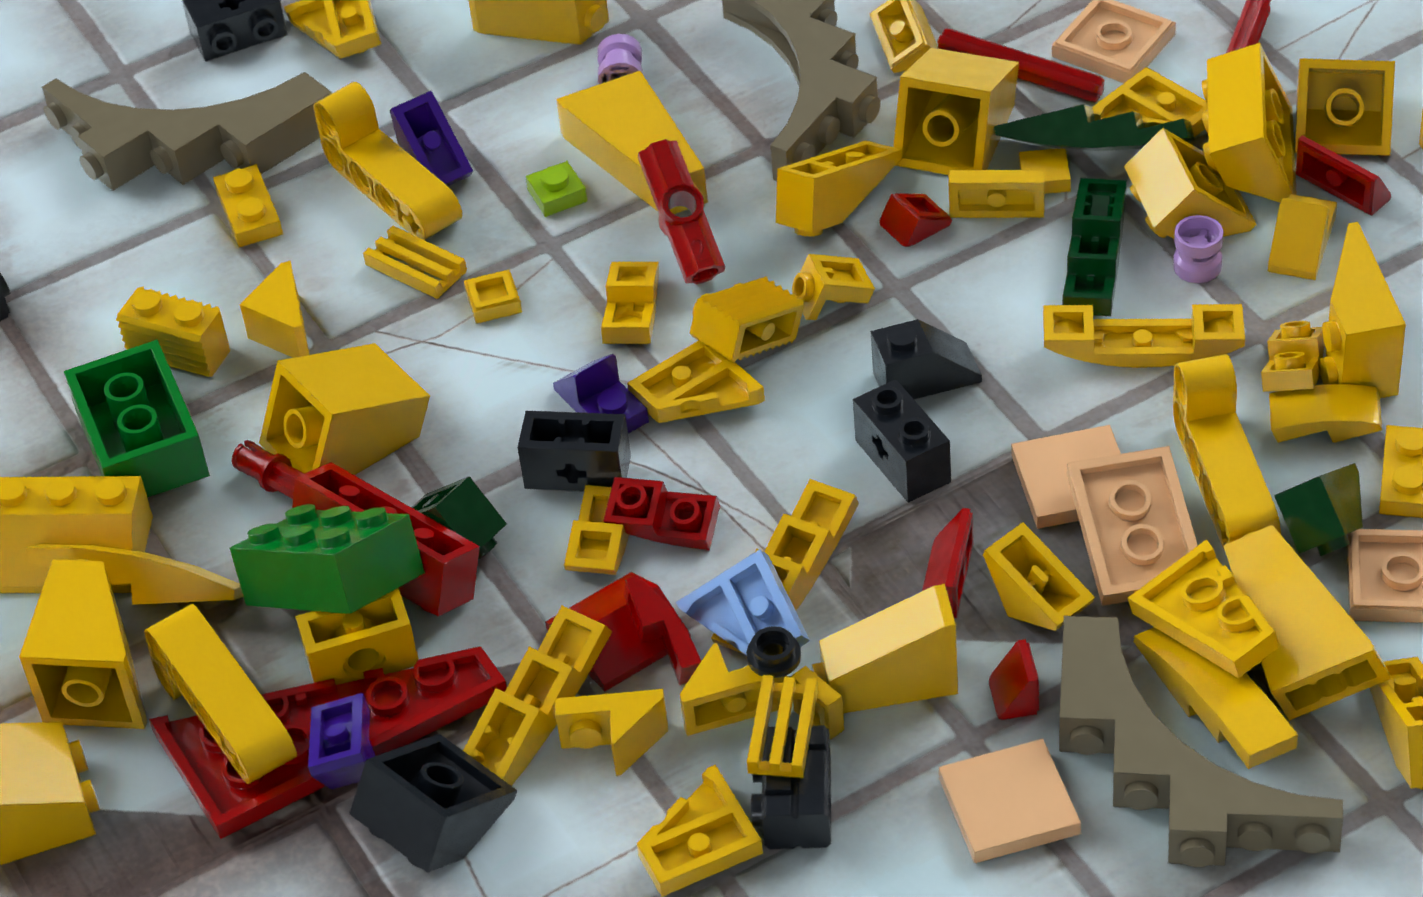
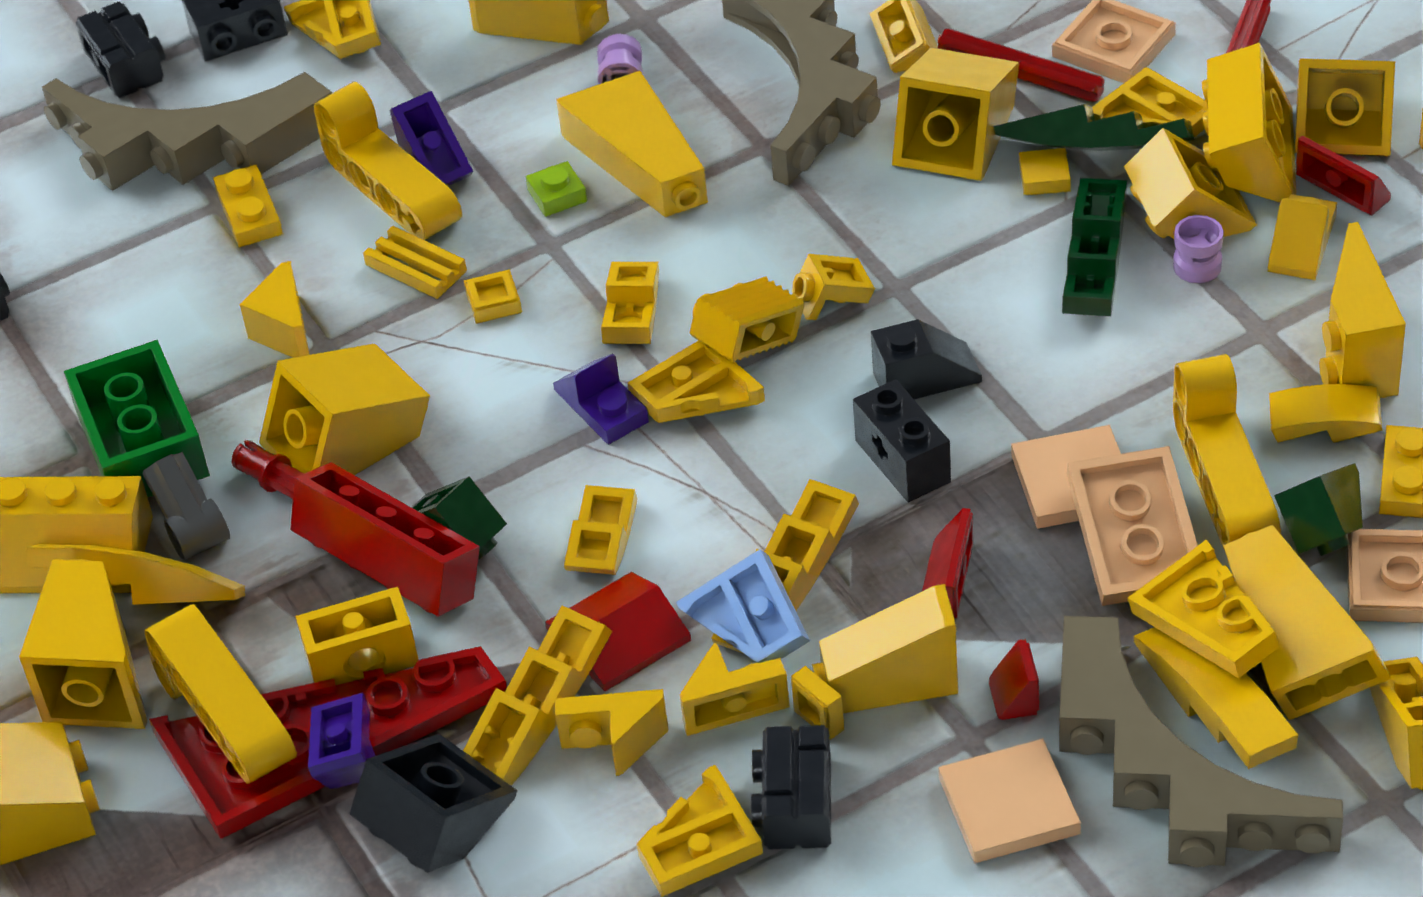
yellow brick [116,286,230,377] -> none
green brick [230,504,425,614] -> none
black brick [517,411,631,491] -> none
red slope [603,477,720,550] -> none
red slope [624,575,701,685] -> none
red piece [638,139,725,285] -> none
black plate [747,626,801,678] -> none
yellow tile [747,675,818,778] -> none
yellow slope [776,140,902,236] -> none
red slope [879,193,952,247] -> none
yellow plate [949,170,1045,218] -> none
yellow slope [983,522,1095,631] -> none
yellow slope [1043,304,1245,368] -> none
yellow slope [1261,321,1325,392] -> none
none -> black brick [75,1,166,99]
none -> dark grey piece [142,452,230,561]

